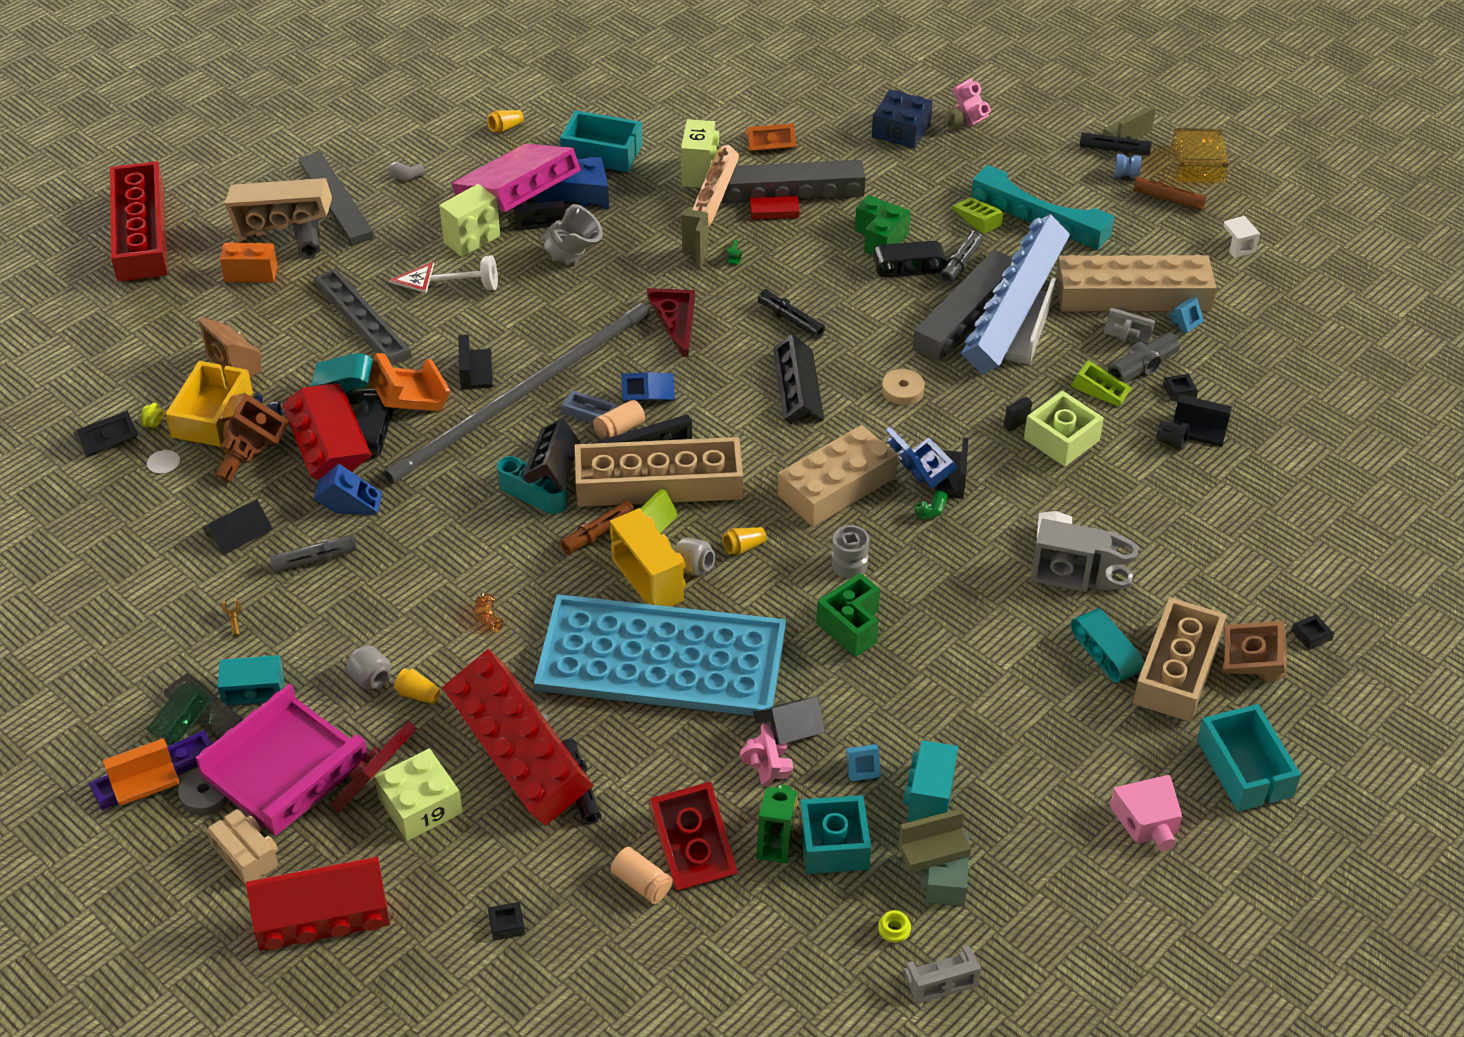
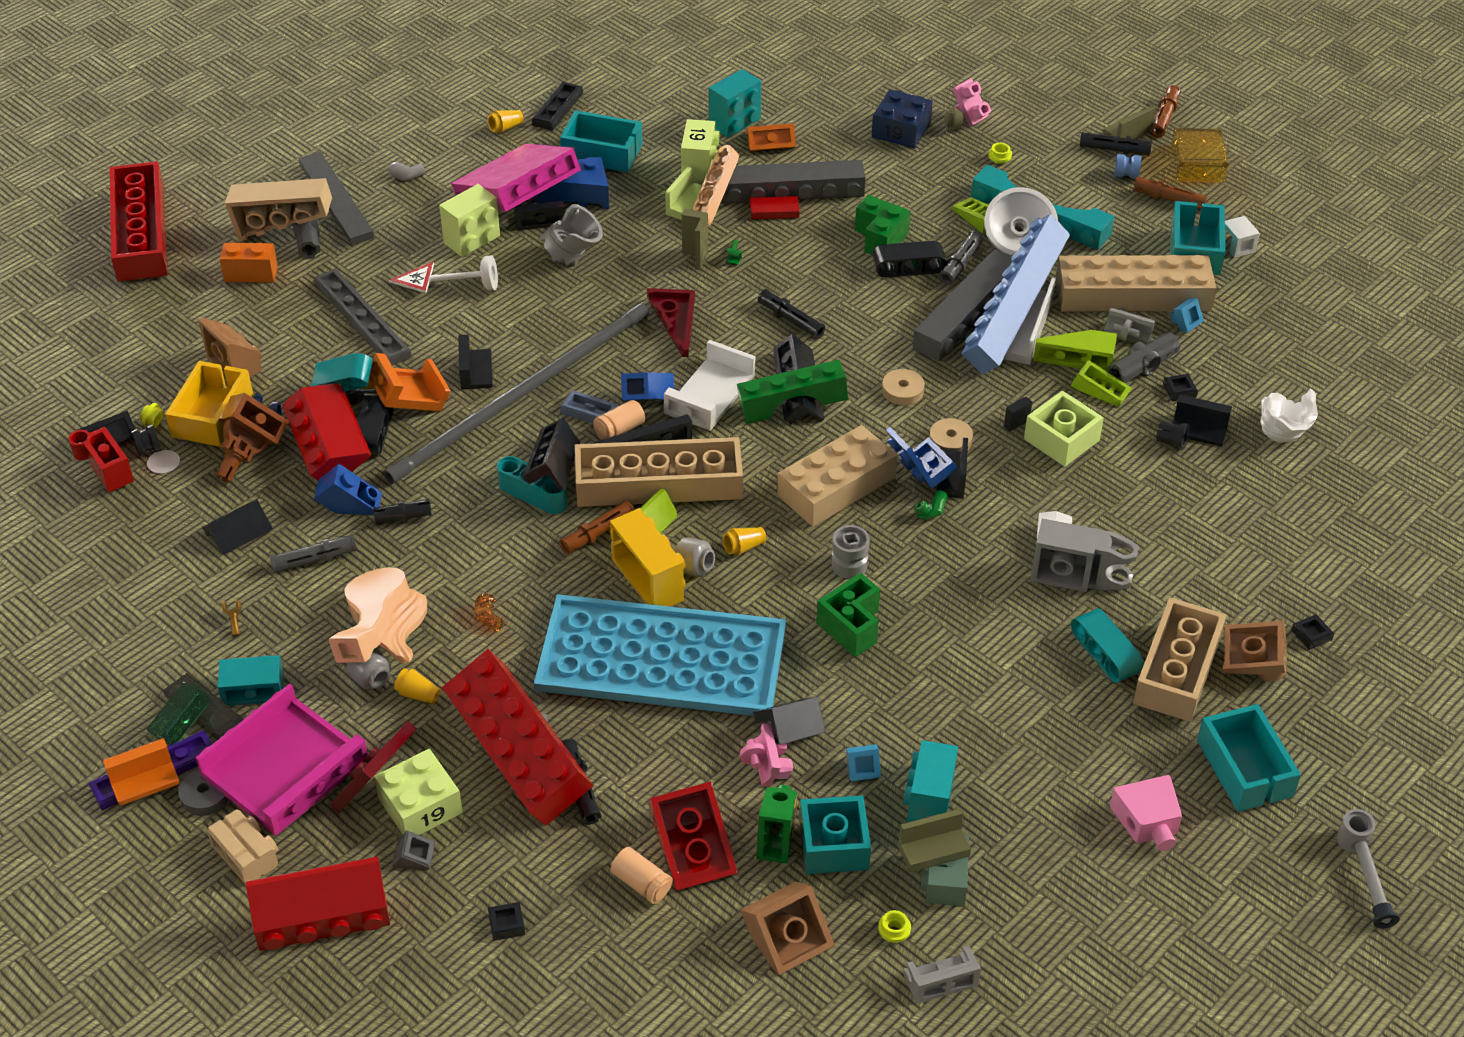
none -> red hinge [68,427,134,492]
none -> black wheel [131,424,161,456]
none -> light nougat animal [329,567,427,663]
none -> black pin [373,498,432,525]
none -> dark grey slope [392,830,435,870]
none -> black tile [532,81,583,131]
none -> white panel [664,340,756,431]
none -> yellowish green panel [665,166,702,220]
none -> teal brick [708,69,762,138]
none -> green arch [737,360,848,424]
none -> medium nougat slope [741,881,835,975]
none -> tan piece [929,418,973,452]
none -> white dish [984,187,1058,257]
none -> neon yellow plate [988,143,1012,164]
none -> lime slope [1033,330,1117,372]
none -> dark orange pin [1150,85,1181,138]
none -> teal piece [1170,201,1225,275]
none -> white hair [1260,388,1318,444]
none -> light grey piece [1336,809,1400,929]

